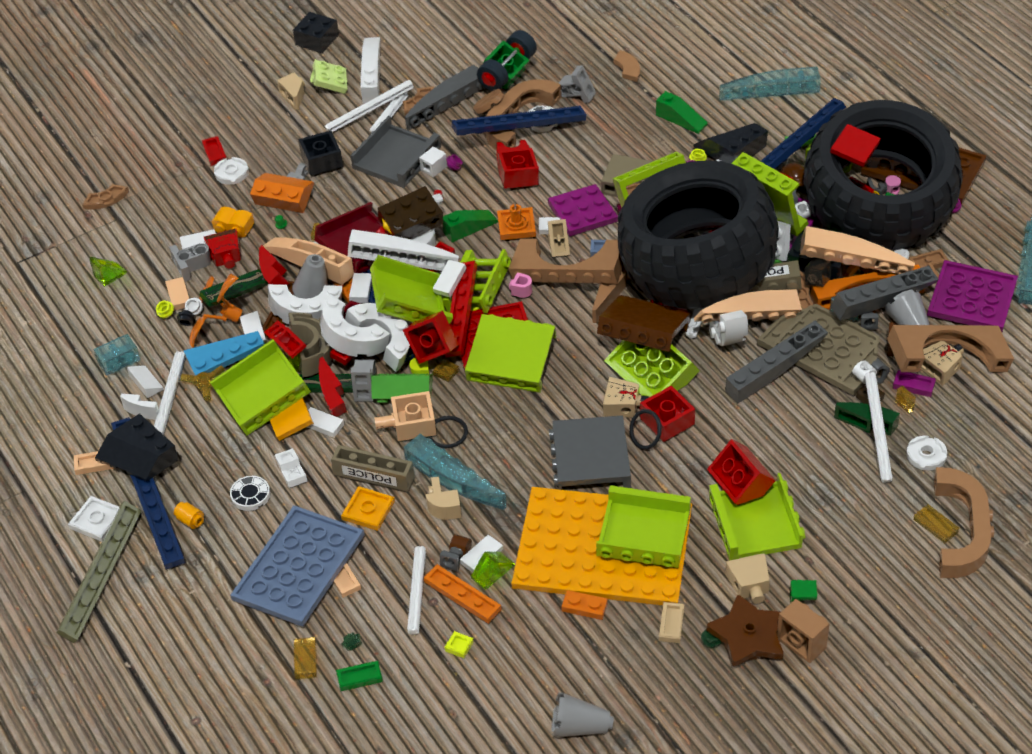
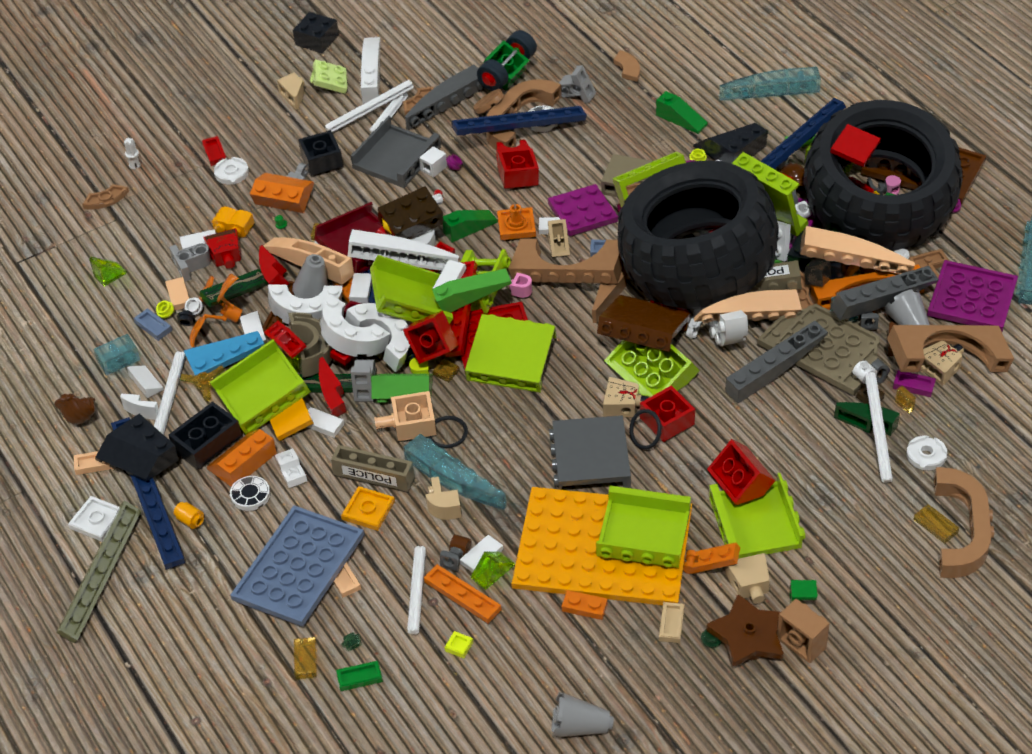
none -> reddish brown hair [54,393,95,424]
none -> white axle [124,138,140,169]
none -> sand blue tile [133,308,172,341]
none -> black brick [168,402,242,470]
none -> orange slope [207,429,277,487]
none -> bright green slope [432,268,512,313]
none -> orange plate [683,543,740,574]

